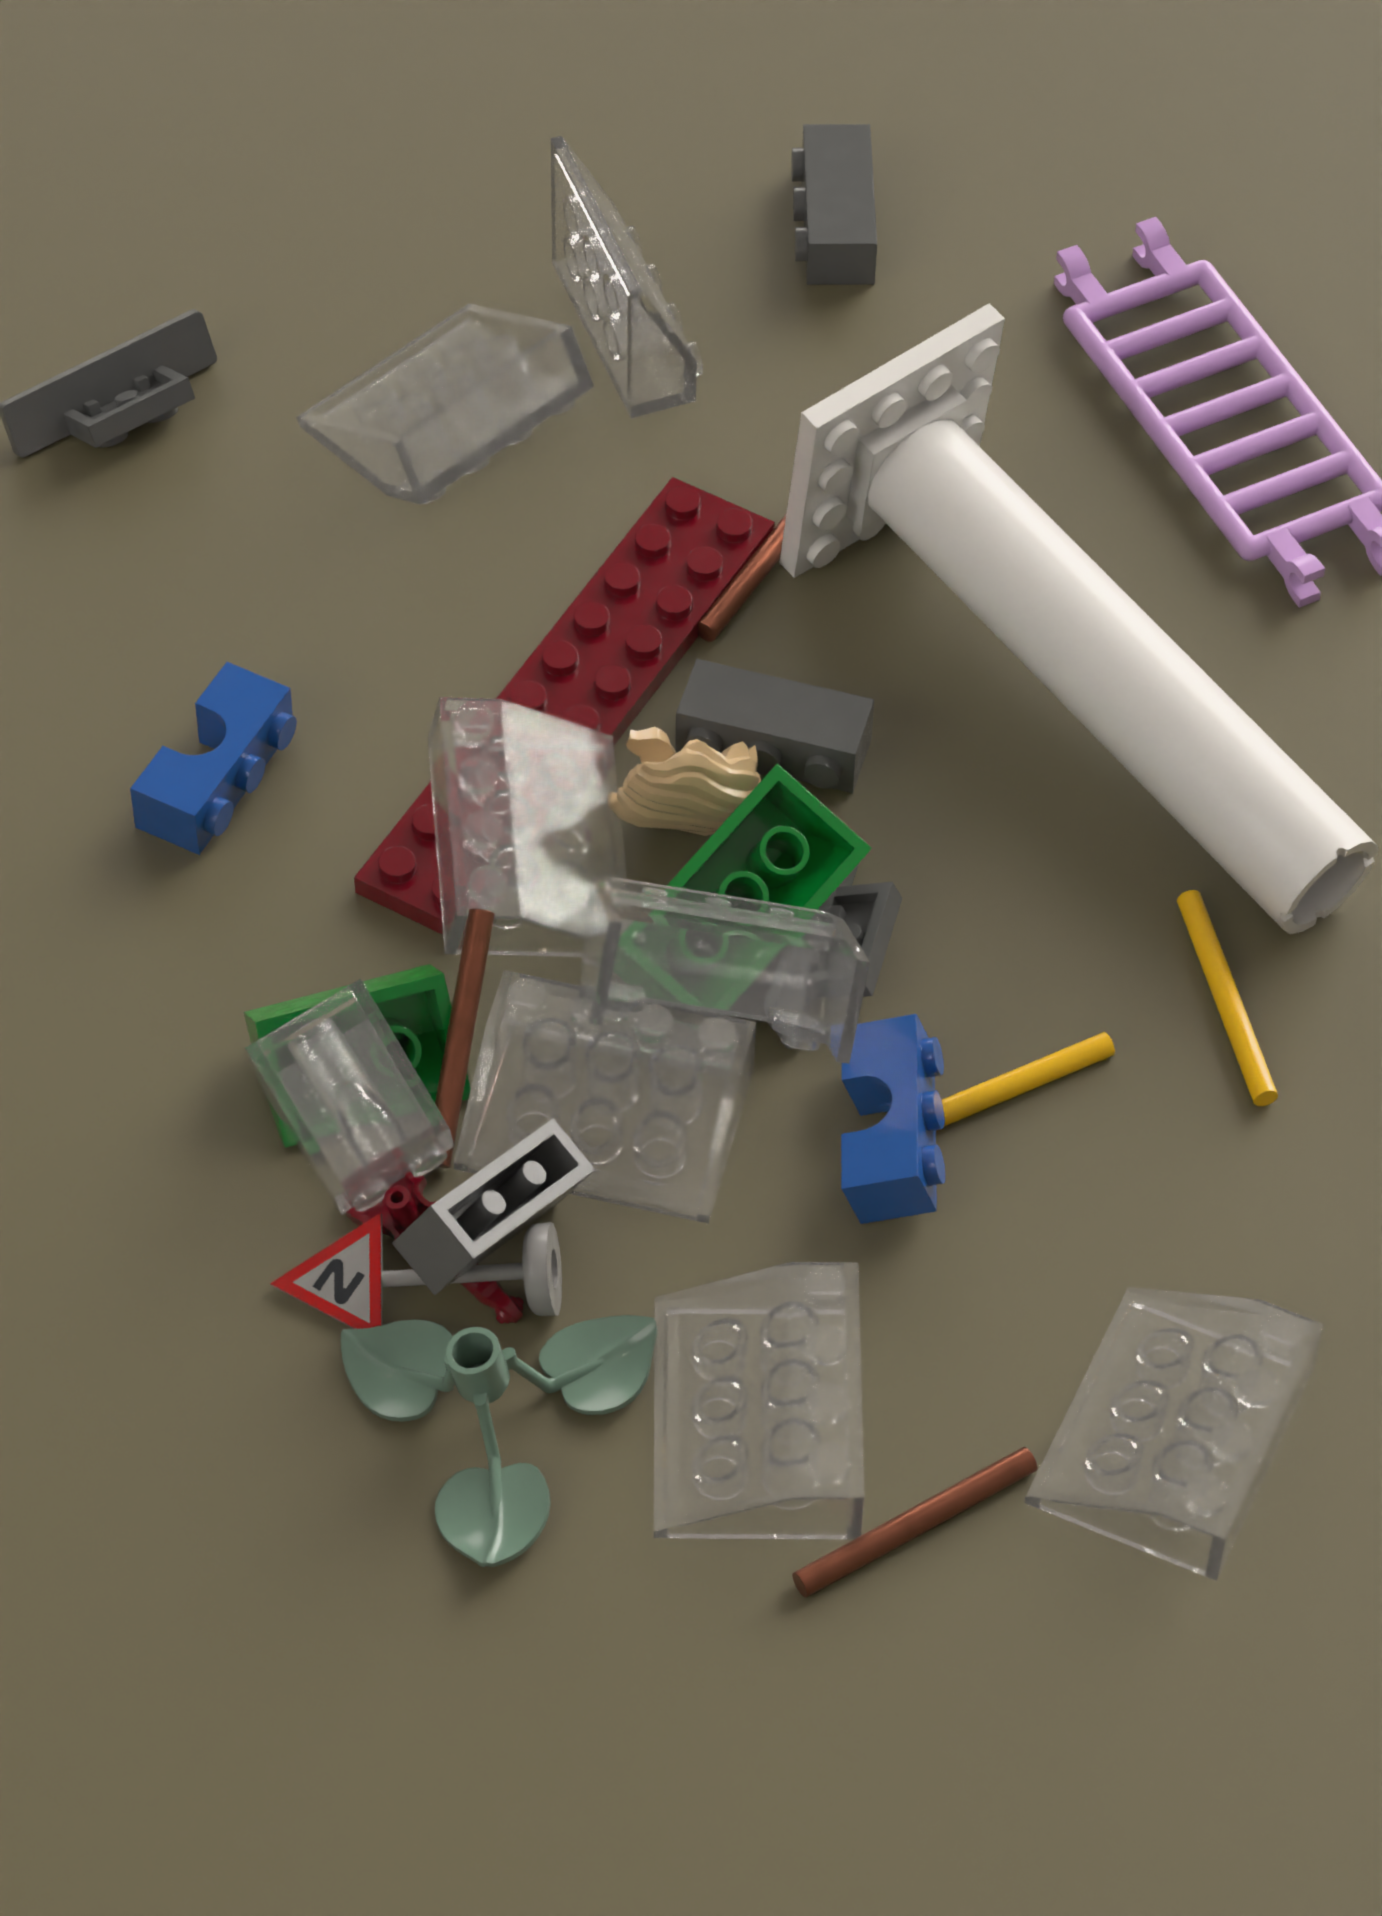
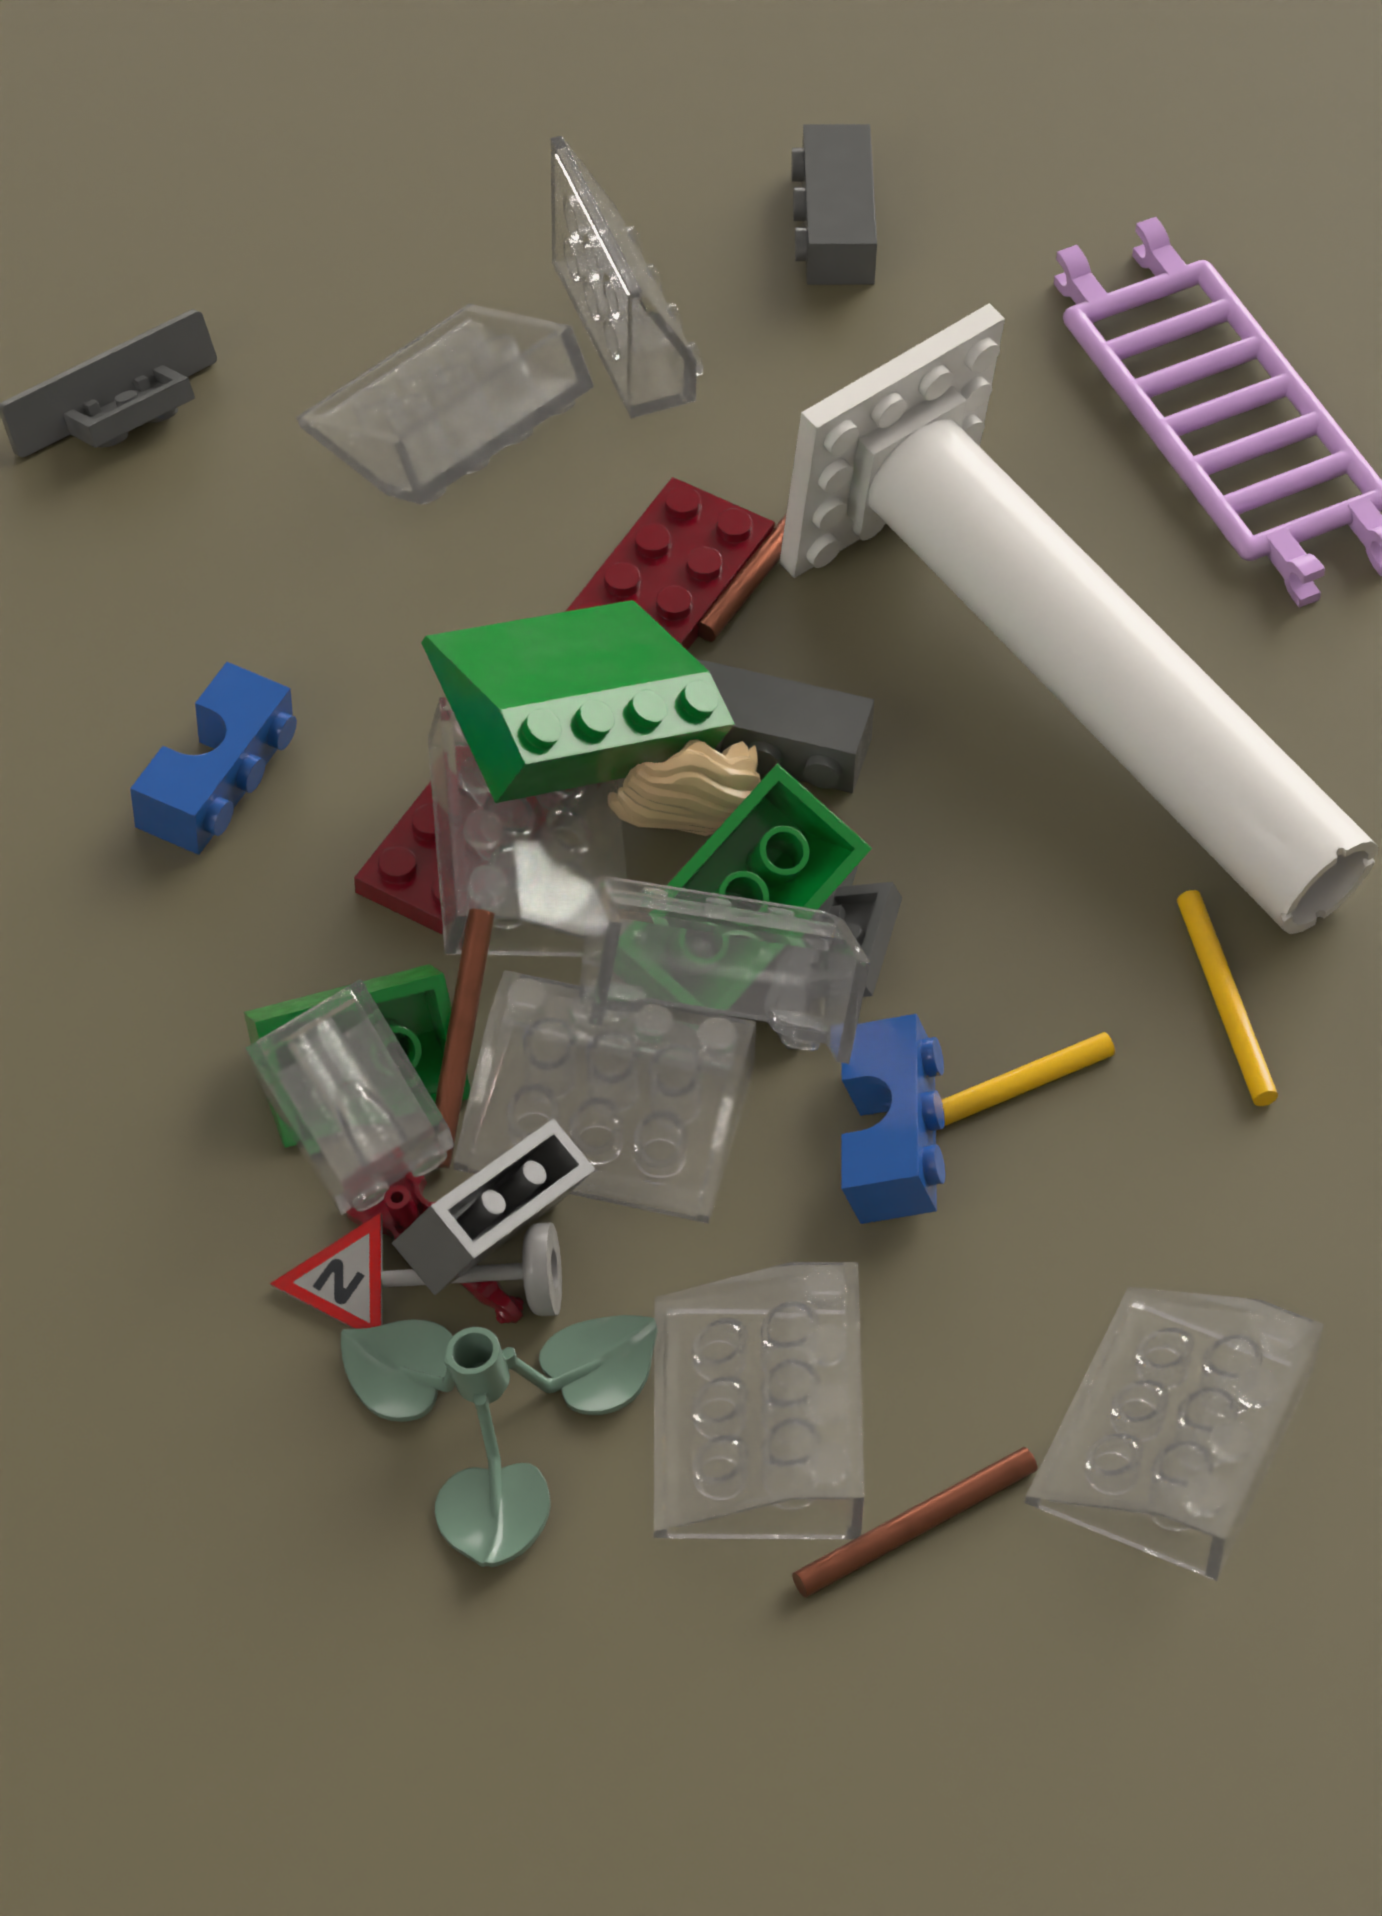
none -> green slope [421,600,735,803]

